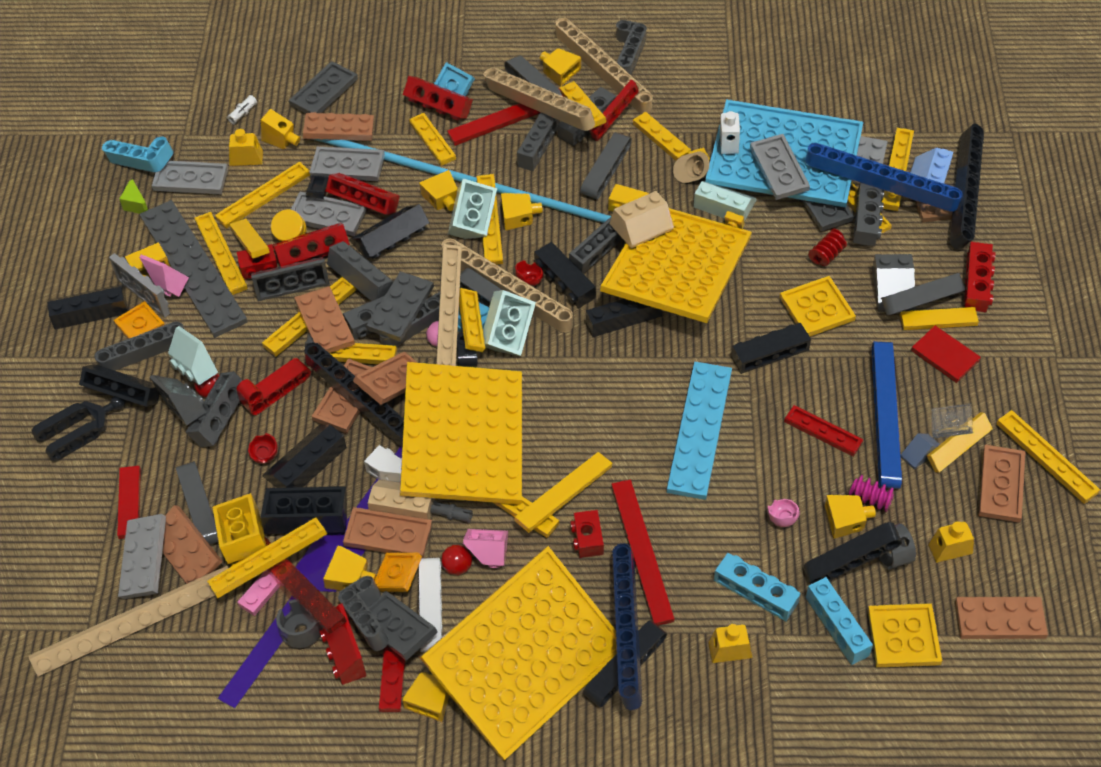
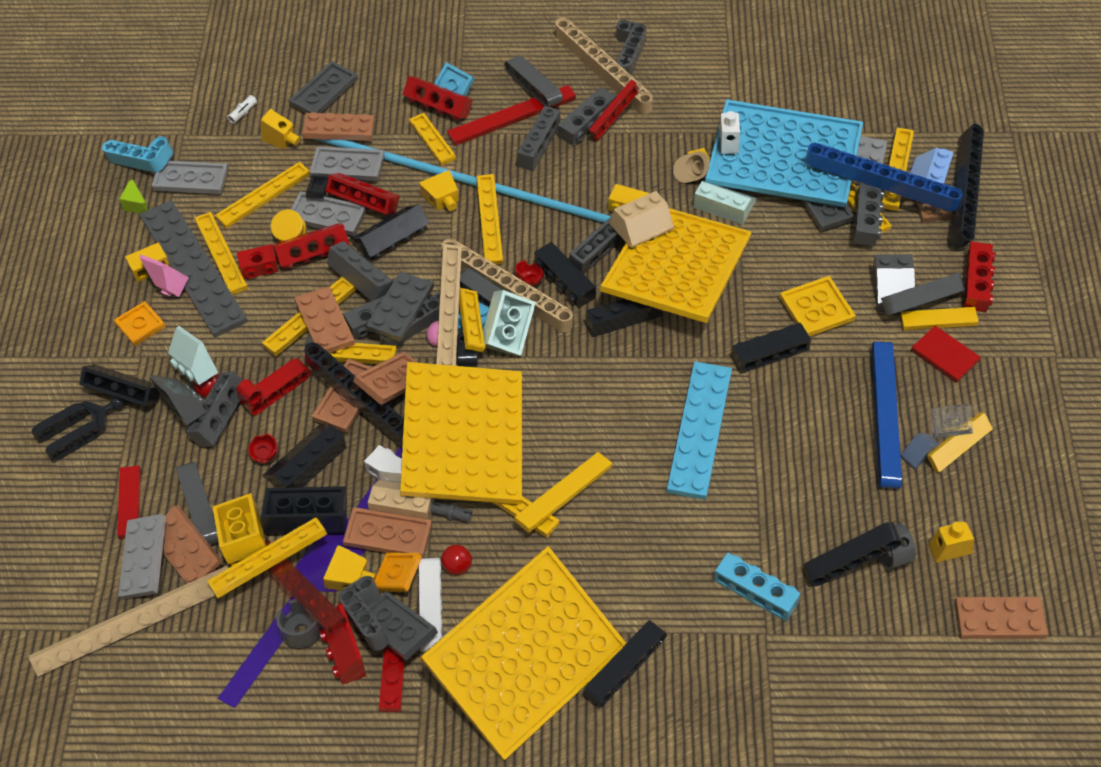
black slope [47,284,128,330] -> none
dark grey beam [94,322,185,370] -> none
light grey plate [109,253,170,318] -> none
yellow torso [229,129,263,166] -> none
yellow tile [229,219,270,259] -> none
bright pink plate [237,560,294,616] -> none
dark grey slope [251,257,330,301] -> none
yellow torso [402,672,449,722] -> none
light aqua slope [448,178,497,239] -> none
bright pink slope [463,529,508,568] -> none
tan beam [484,68,595,131] -> none
yellow torso [501,193,542,230] -> none
yellow torso [540,49,581,87] -> none
yellow plate [559,81,606,129] -> none
red brick [570,510,604,558] -> none
dark grey beam [581,132,632,199] -> none
red tile [611,479,674,626] -> none
dark blue beam [613,543,642,710] -> none
yellow plate [633,112,691,161] -> none
yellow torso [708,624,752,663] -> none
yellow plate [725,211,745,229] -> none
light grey plate [750,134,810,200] -> none
bright pink hair [768,499,800,527] -> none
red tile [784,405,864,457] -> none
medium azure brick [806,577,873,665] -> none
red piece [808,228,847,266] -> none
yellow torso [825,495,876,539] -> none
dark pink piece [849,474,894,513] -> none
yellow plate [868,603,942,667] -> none
nougat plate [979,445,1025,523] -> none
yellow plate [997,410,1100,504] -> none

